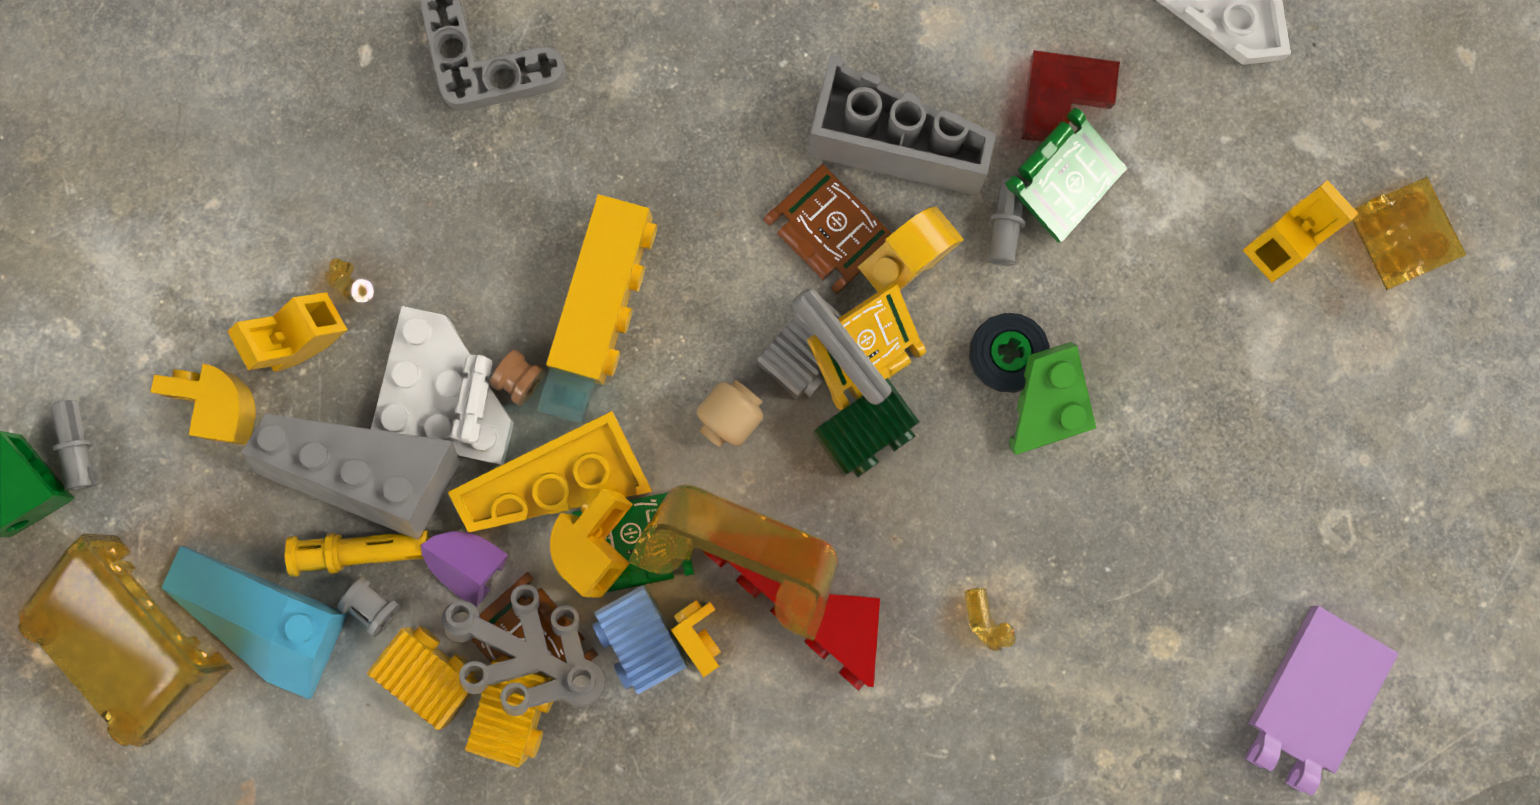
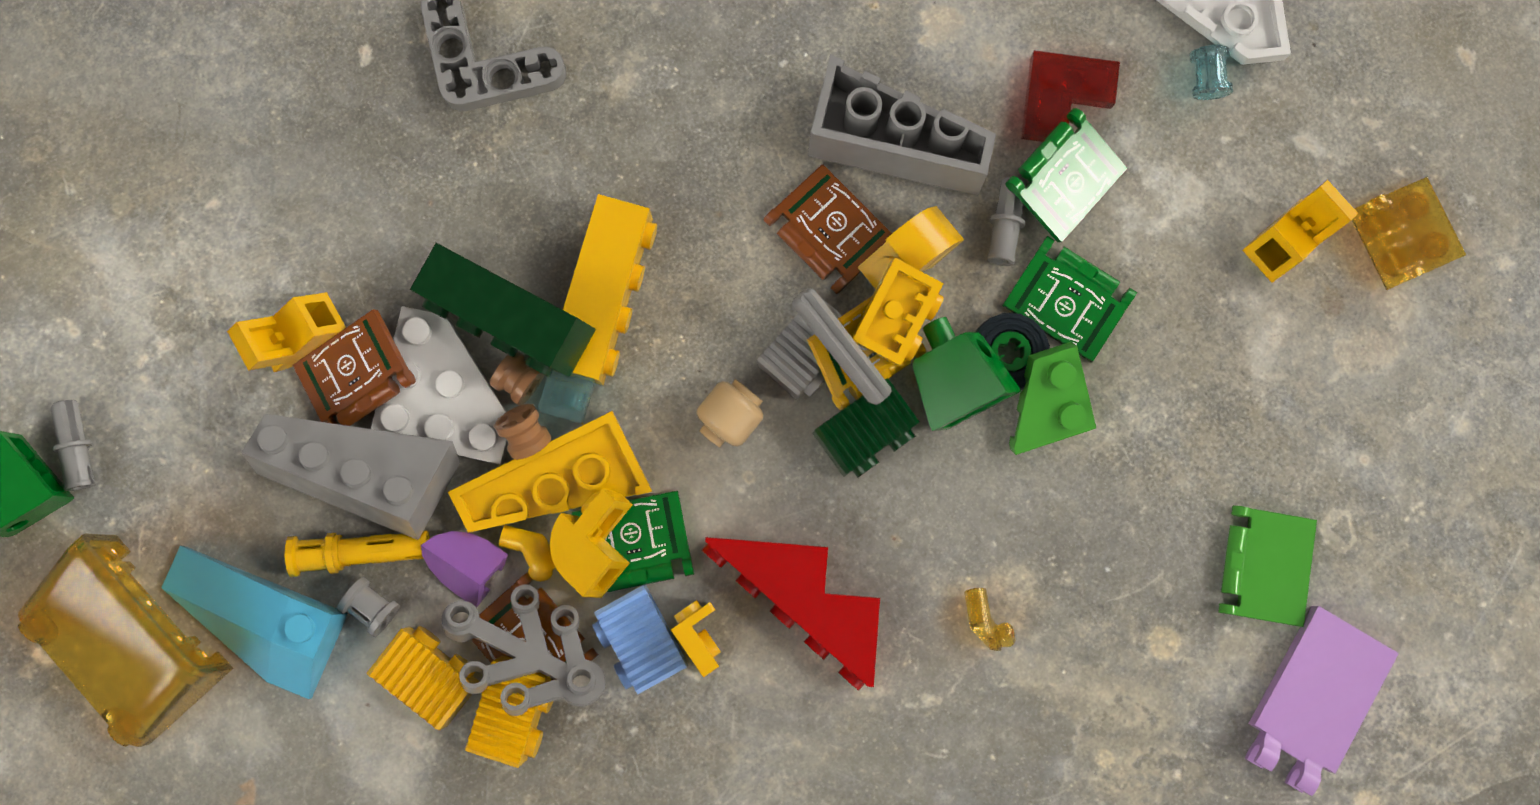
yellow brick [151,363,256,445] -> none
clear yellow arm [325,258,374,302] -> none
white axle [451,355,493,444] -> none
clear yellow windscreen [628,484,838,641] -> none
none -> dark orange piece [293,309,416,426]
none -> dark green brick [410,243,596,377]
none -> medium nougat wheel [494,404,551,460]
none -> yellow arm [499,525,555,582]
none -> yellow bracket [852,258,944,366]
none -> green torso [912,317,1021,431]
none -> green piece [1002,236,1137,362]
none -> clear light blue bush [1189,45,1233,100]
none -> bright green piece [1218,505,1317,627]

